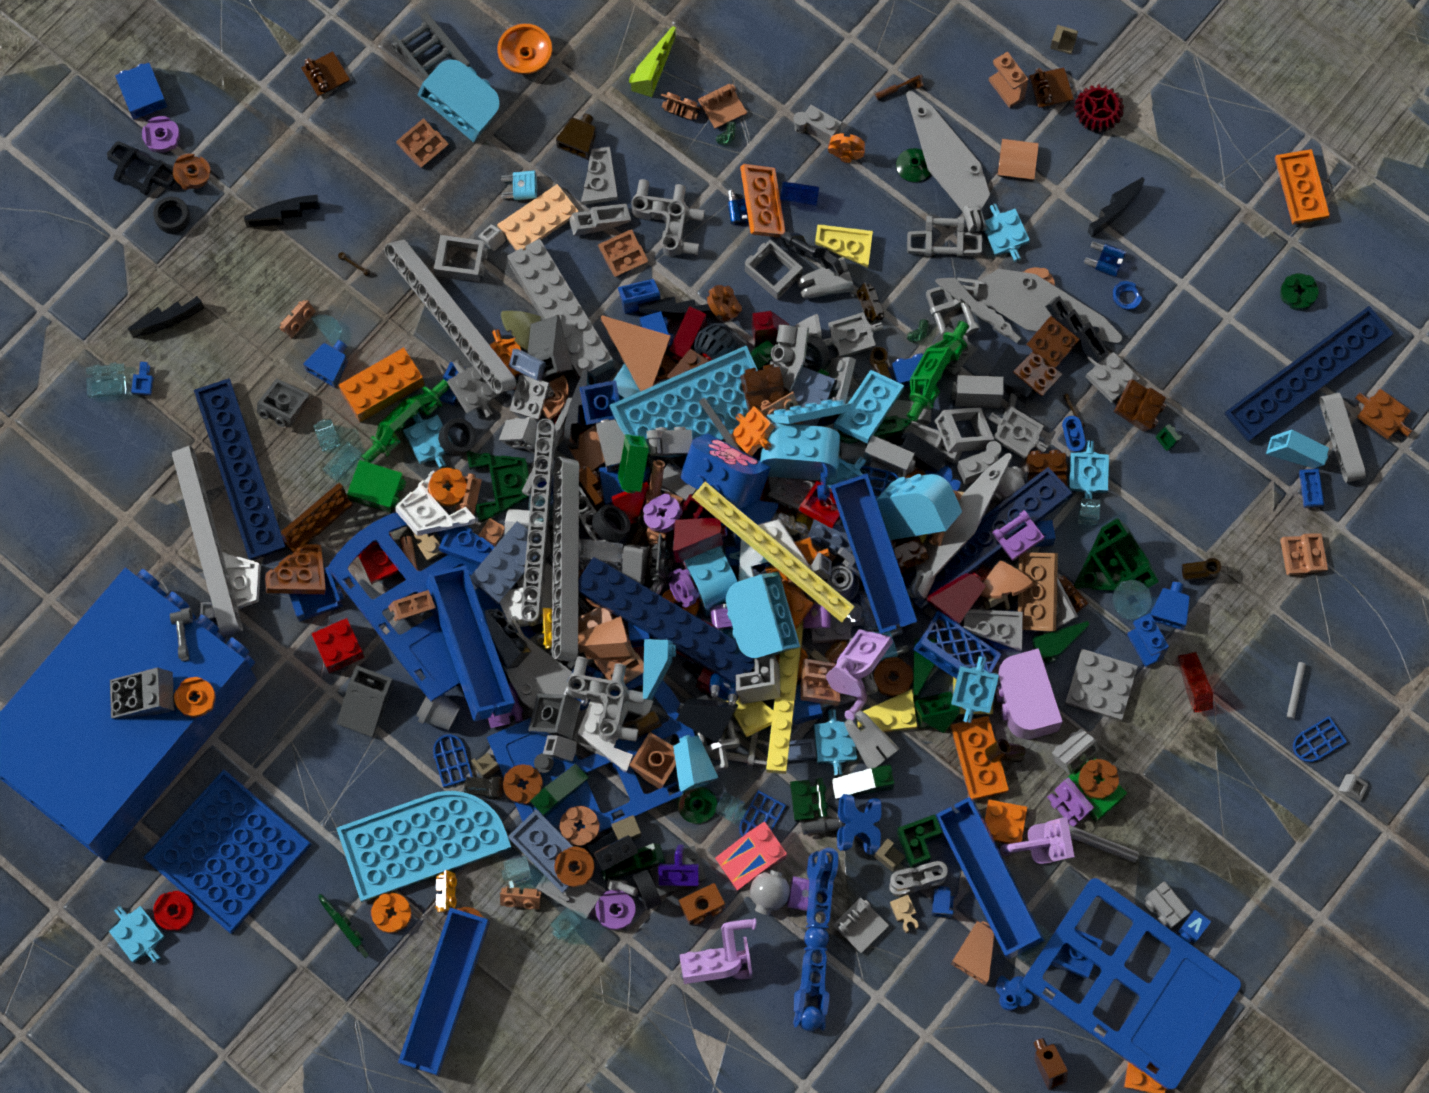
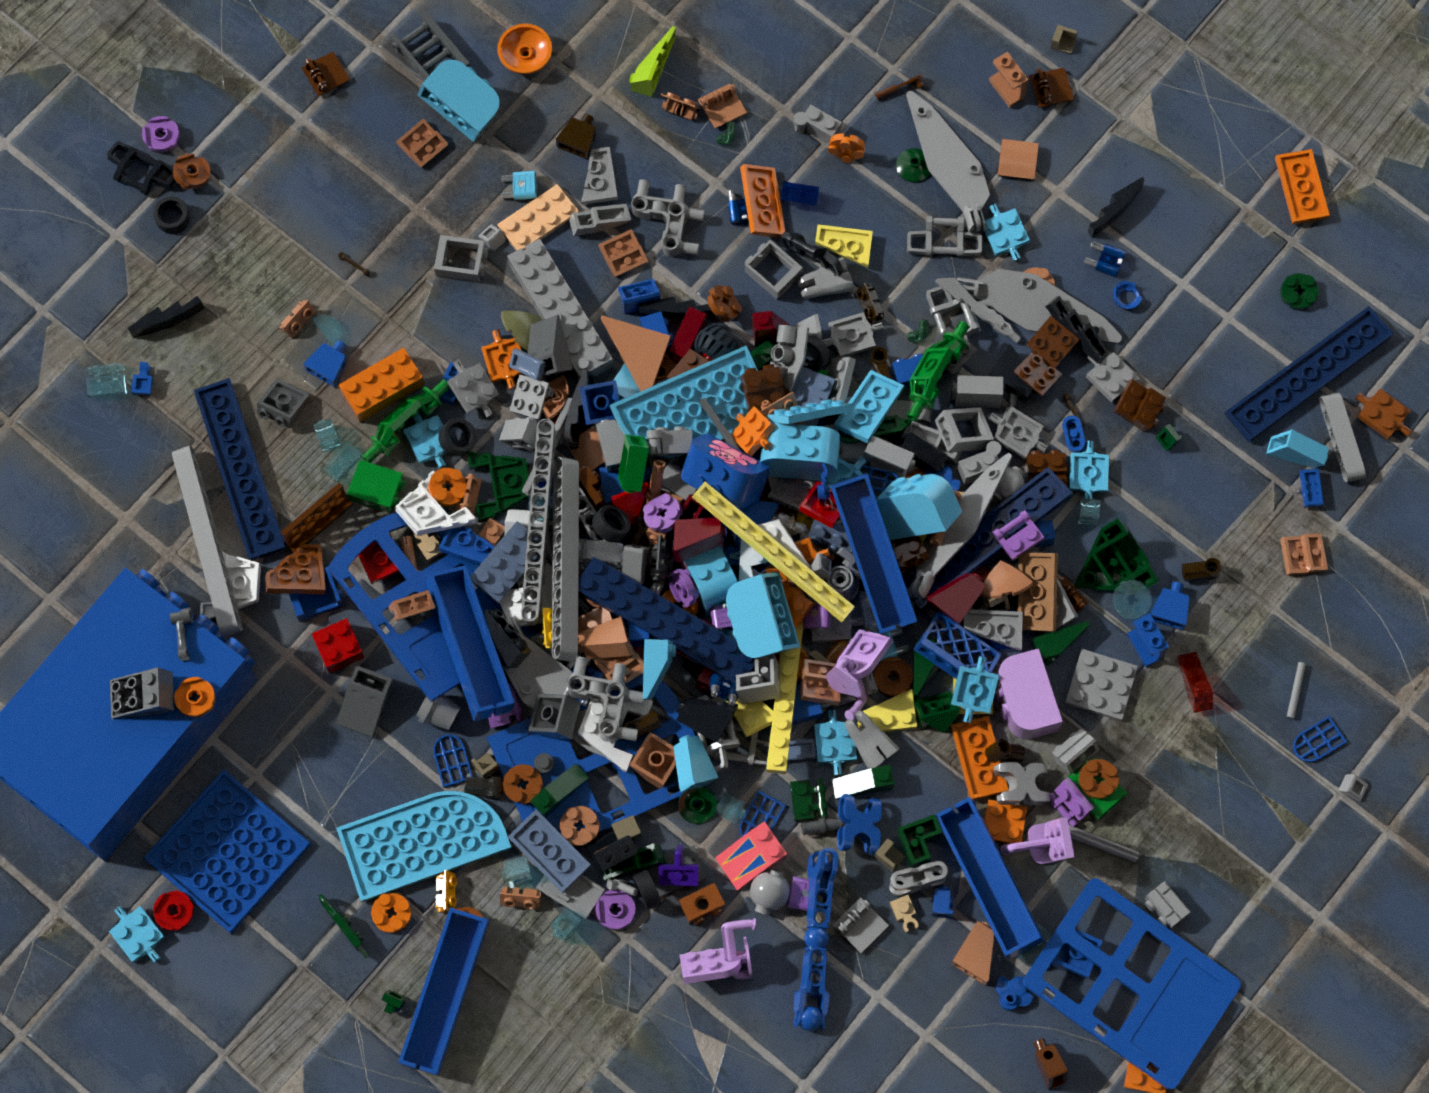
blue panel [115,63,167,120] -> none
black slope [244,194,320,227] -> none
light grey beam [384,240,516,394] -> none
light grey brick [543,735,577,761] -> none
dark orange plate [554,847,595,887] -> none
light grey plate [846,603,863,623] -> none
dark red gear [1074,84,1124,133] -> none
blue brick [1178,910,1211,944] -> none
none -> dark green tile [382,990,407,1014]
none -> light grey piece [994,762,1051,806]

